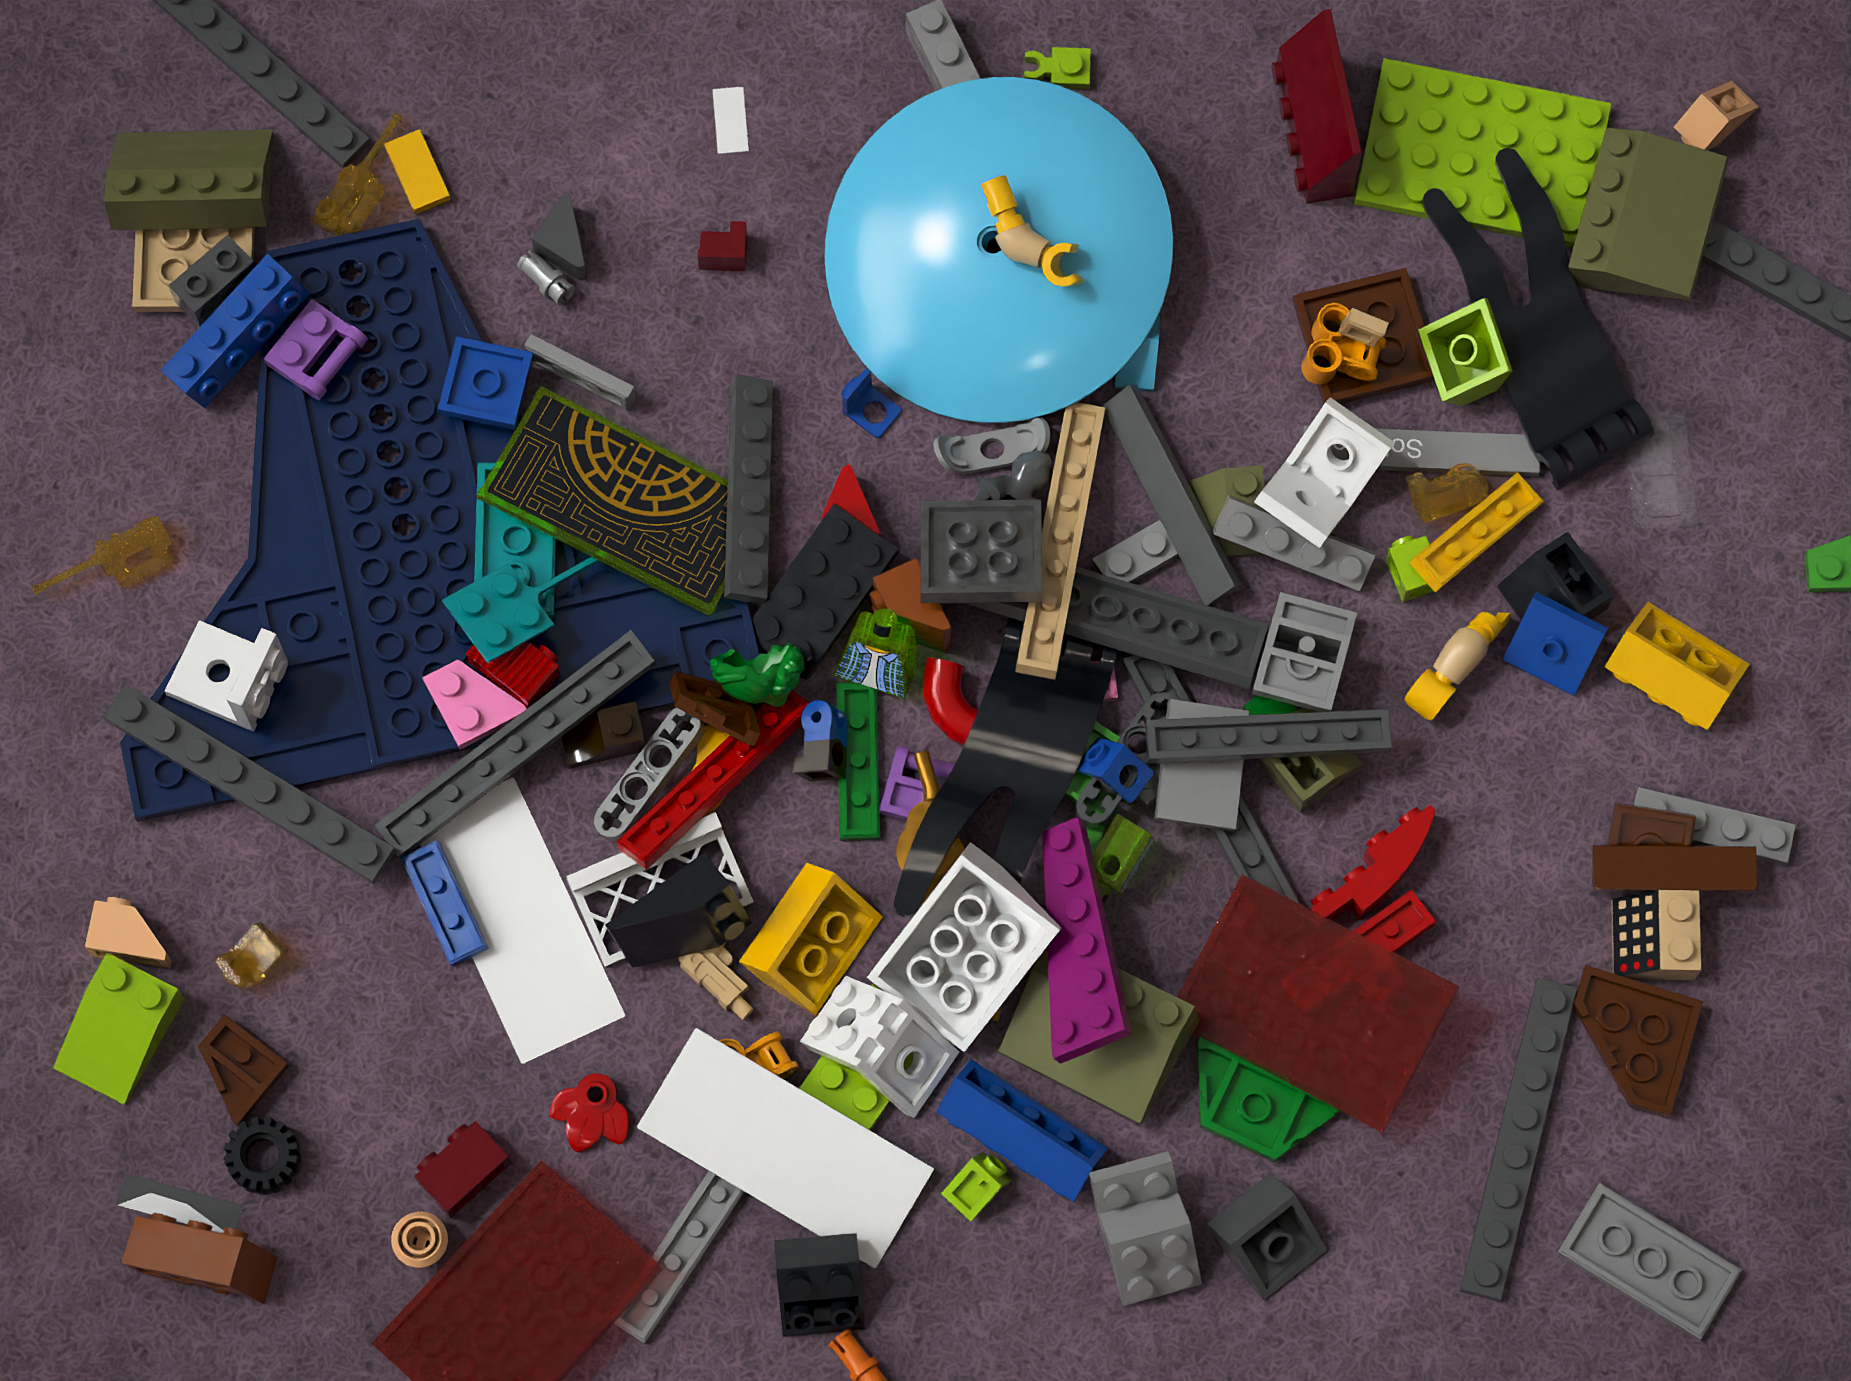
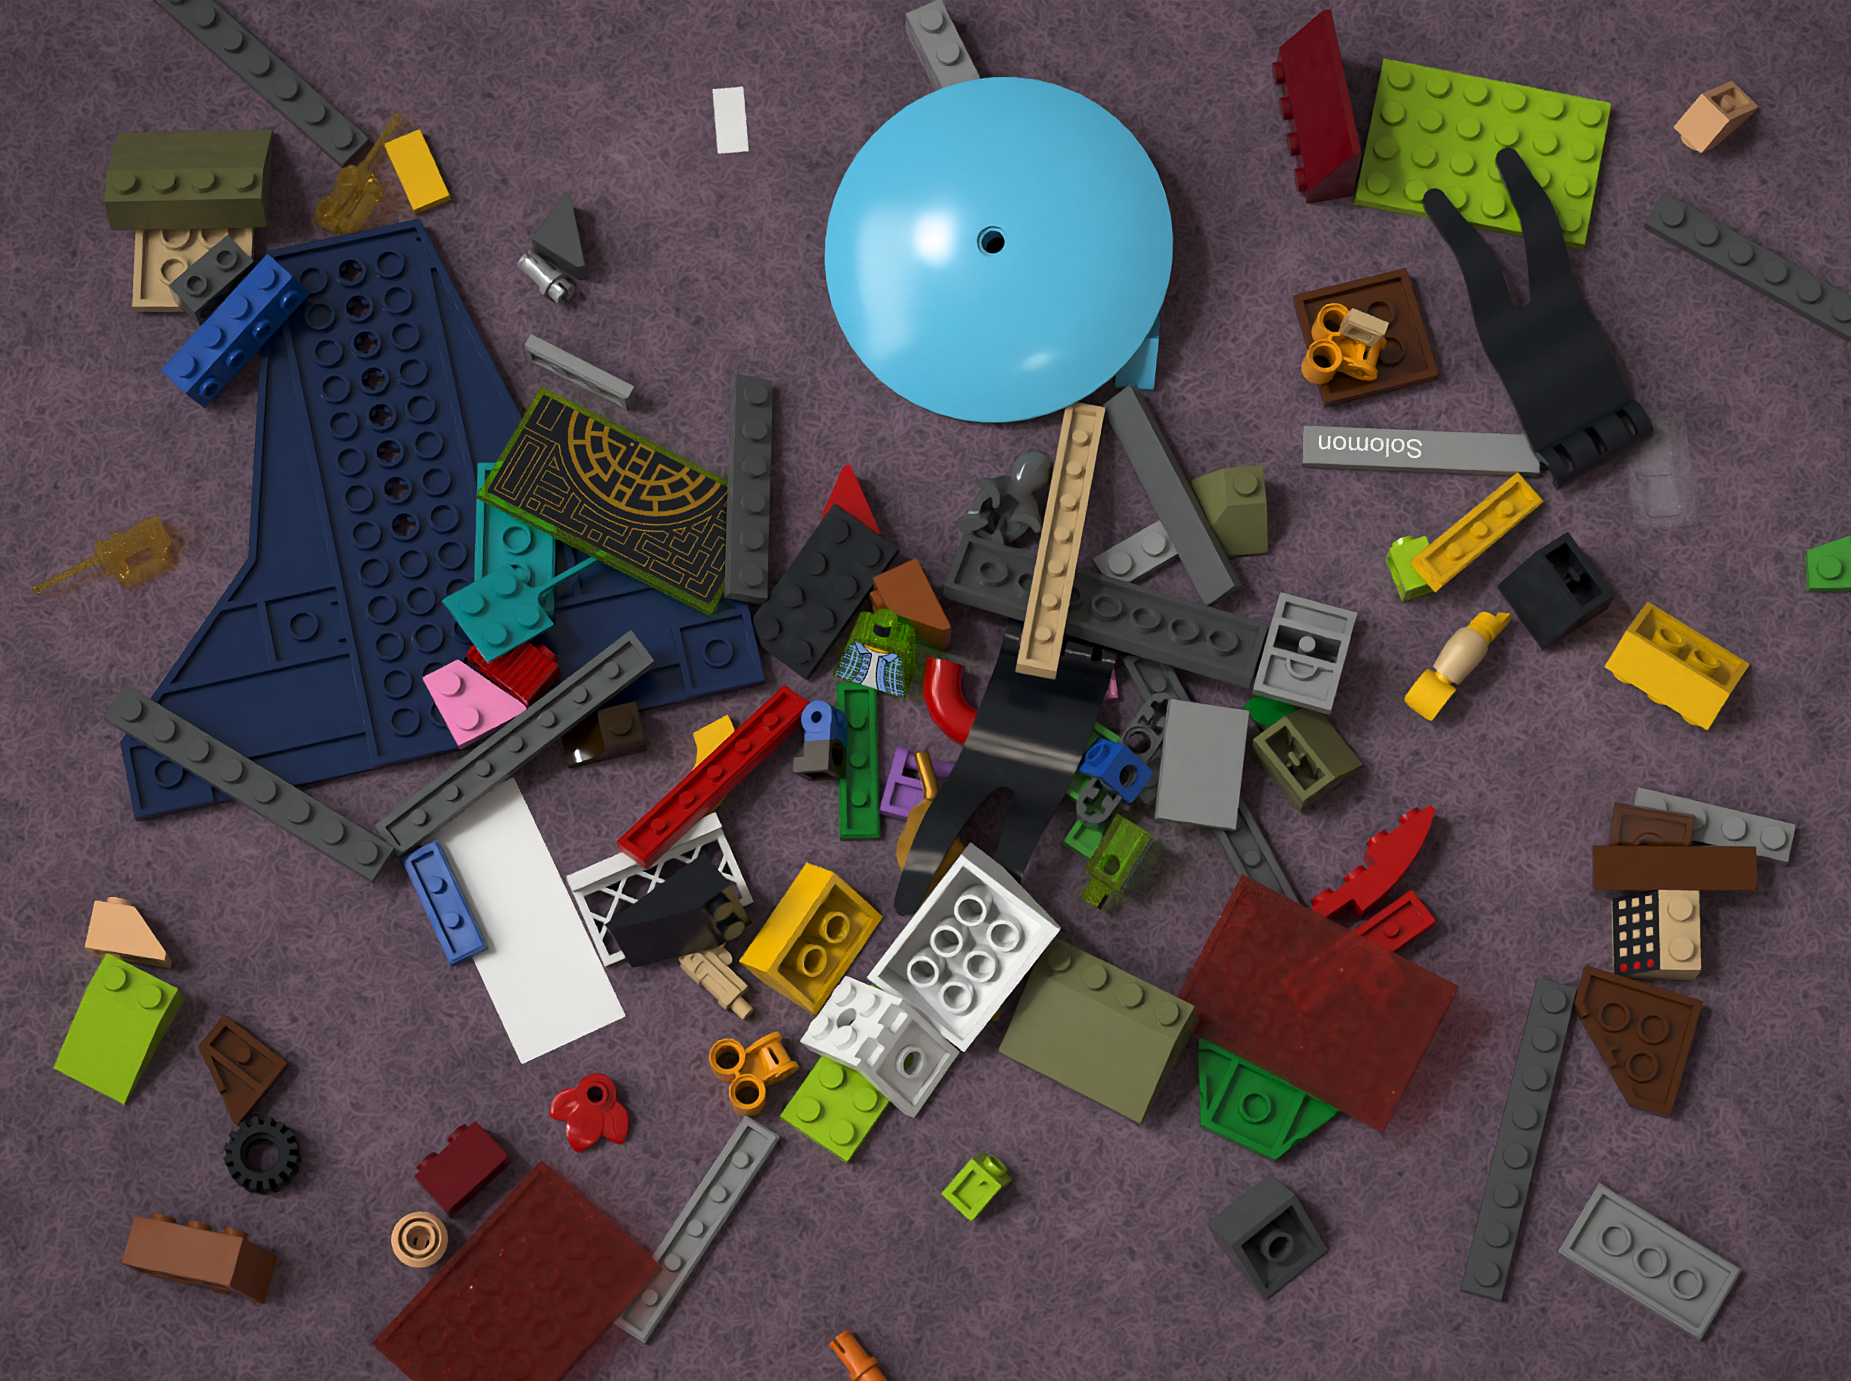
dark grey sticker [116,1174,243,1233] -> none
white bracket [165,620,288,732] -> none
clear yellow bracket [215,922,288,989] -> none
medium lavender plate [264,299,368,400] -> none
blue plate [438,336,534,430] -> none
light grey beam [594,708,705,842] -> none
white sticker [637,1028,934,1268] -> none
reddish brown wing [669,671,760,746] -> none
dark red panel [698,221,748,271] -> none
green hair [710,643,804,708] -> none
black slope [774,1233,865,1337] -> none
blue bracket [841,368,901,438] -> none
flat silver plate [921,500,1042,603] -> none
light grey piece [933,418,1050,474] -> none
blue brick [936,1059,1108,1202] -> none
yellow piece [981,175,1085,287] -> none
lime plate [1024,47,1091,89] -> none
magenta wing [1043,817,1132,1064] -> none
light grey bracket [1089,1151,1202,1306] -> none
dark grey plate [1145,709,1392,764] -> none
light grey plate [1213,495,1375,591] -> none
white bracket [1254,397,1395,548] -> none
clear yellow leg [1406,463,1488,523] -> none
lime slope [1418,298,1512,406] -> none
blue plate [1502,592,1608,696] -> none
olive slope [1568,127,1729,301] -> none

